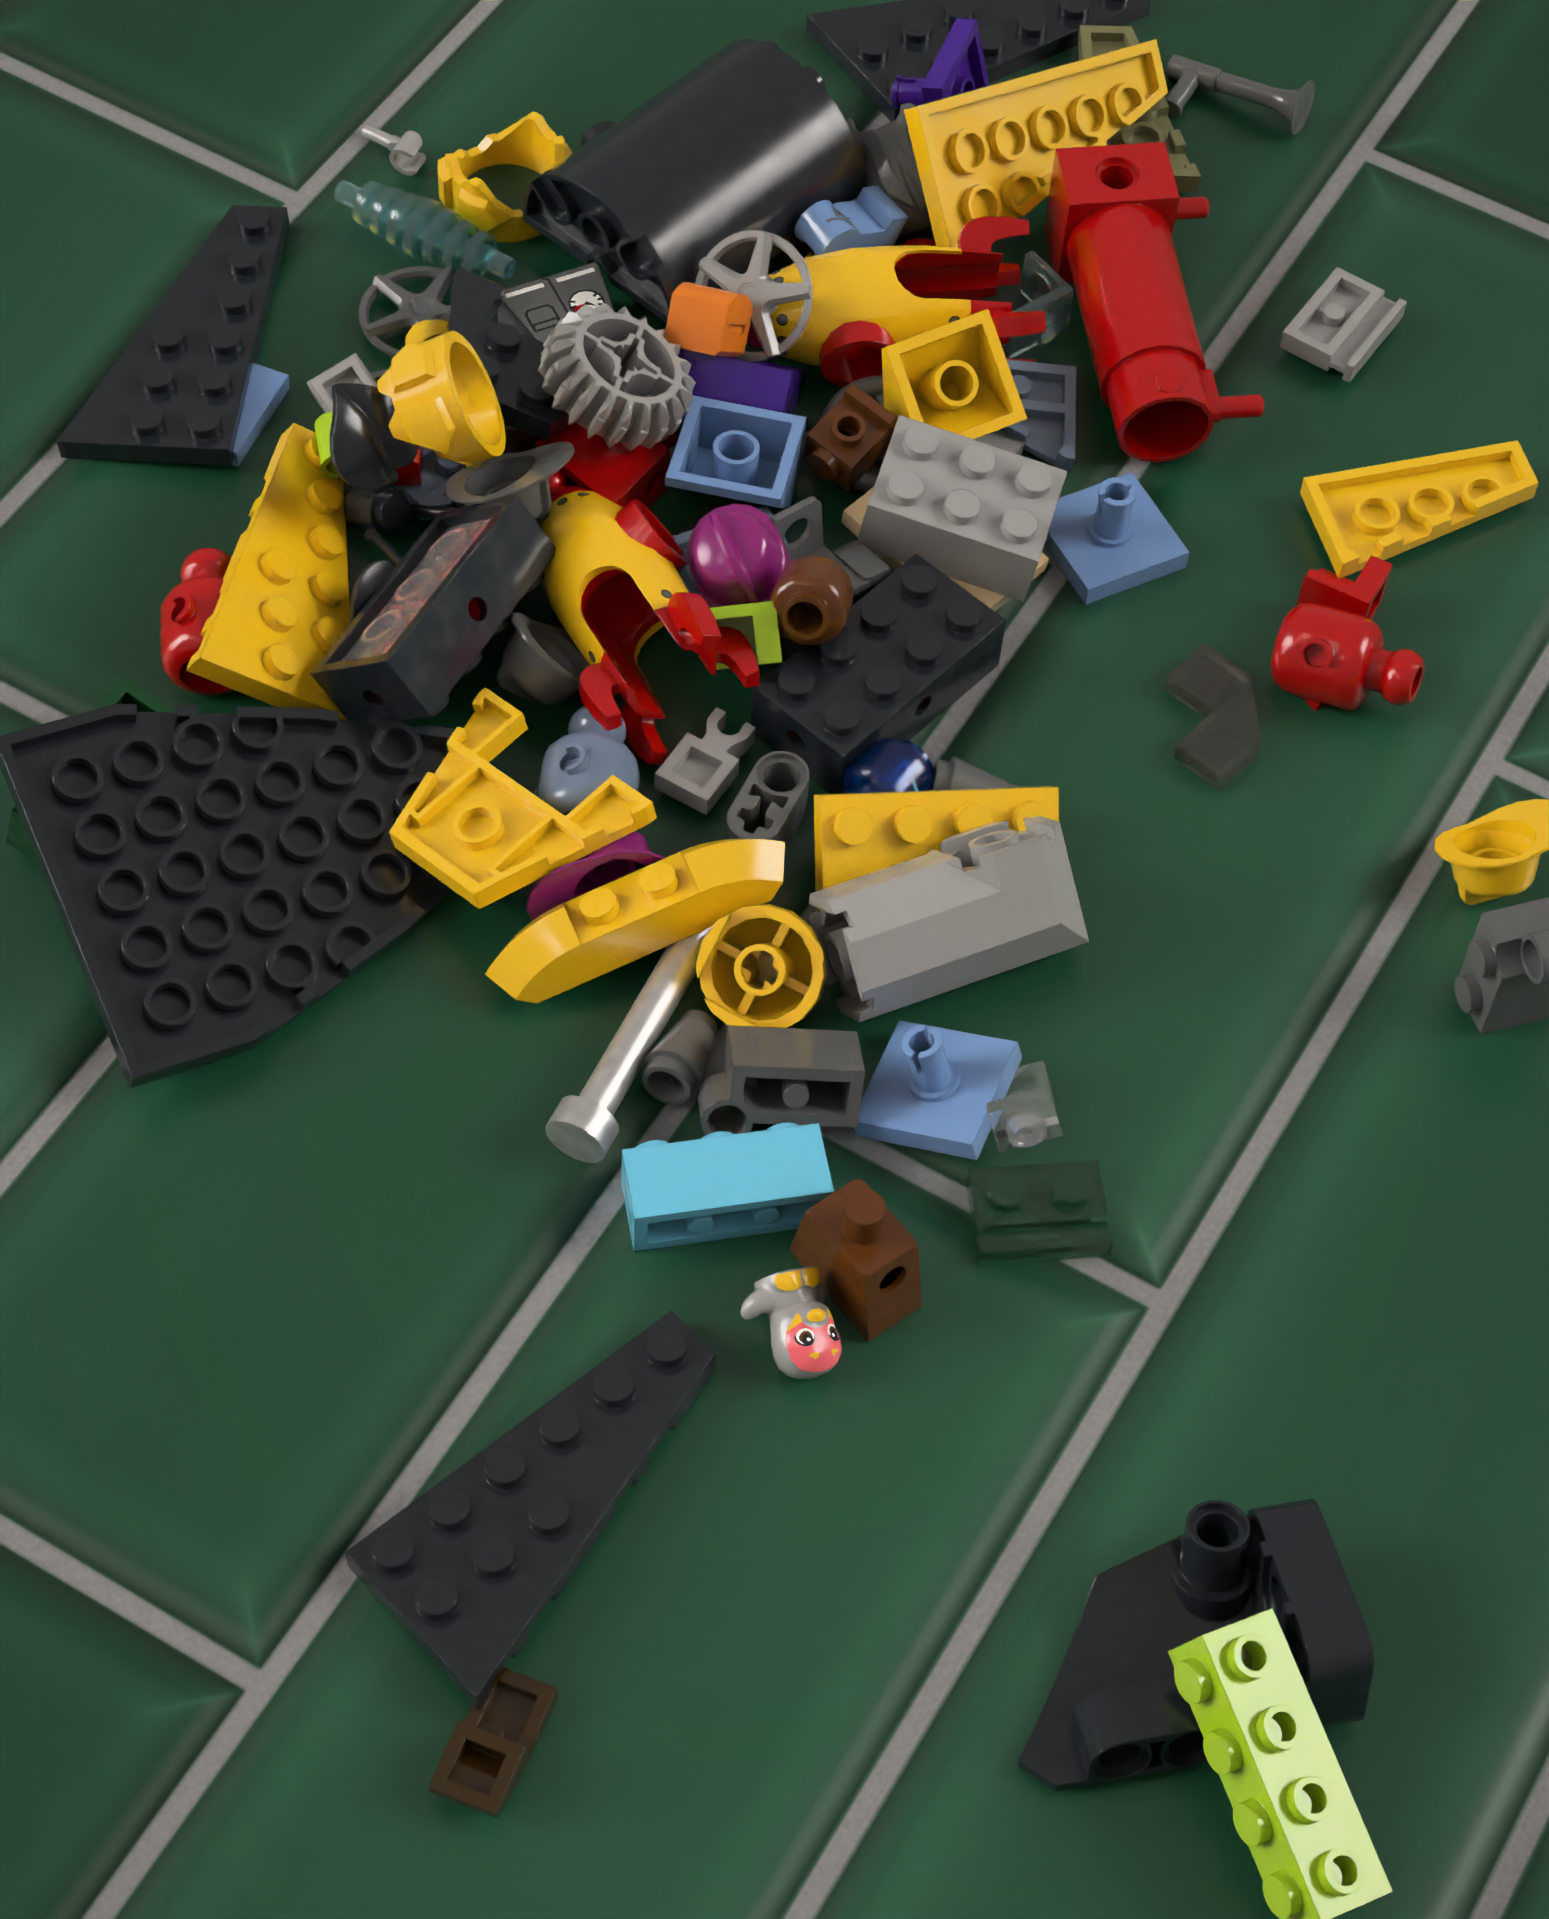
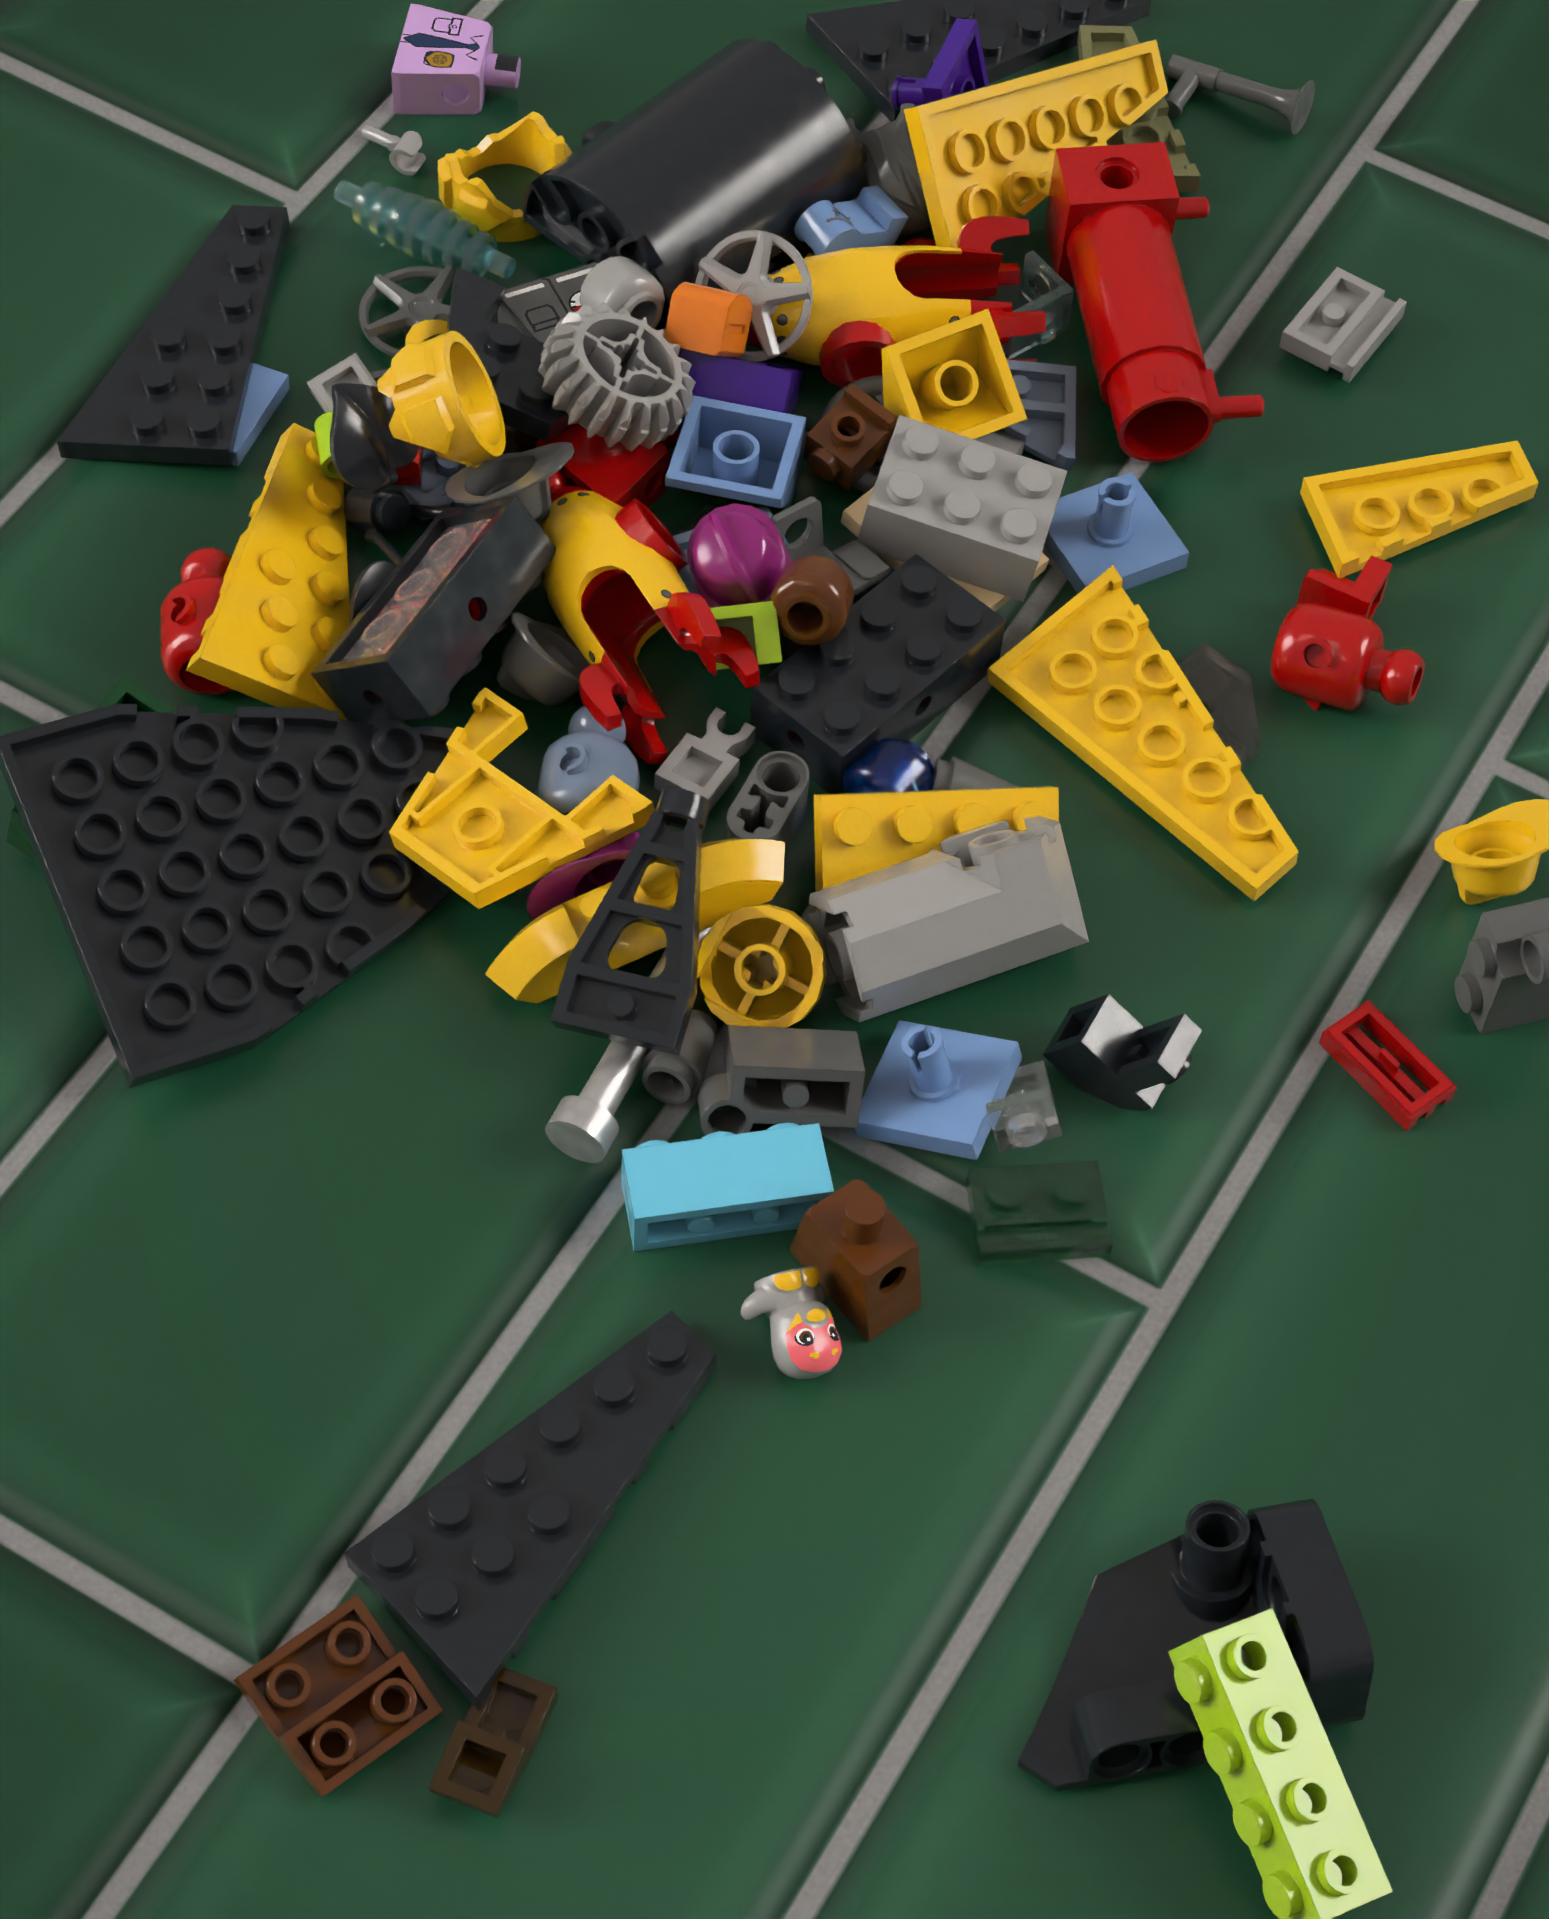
none -> reddish brown slope [234,1594,443,1798]
none -> lavender torso [391,3,521,115]
none -> black plate [550,787,711,1056]
none -> light grey head [579,256,665,329]
none -> yellow wing [988,565,1299,902]
none -> black brick [1043,994,1202,1111]
none -> red tile [1319,1000,1457,1131]

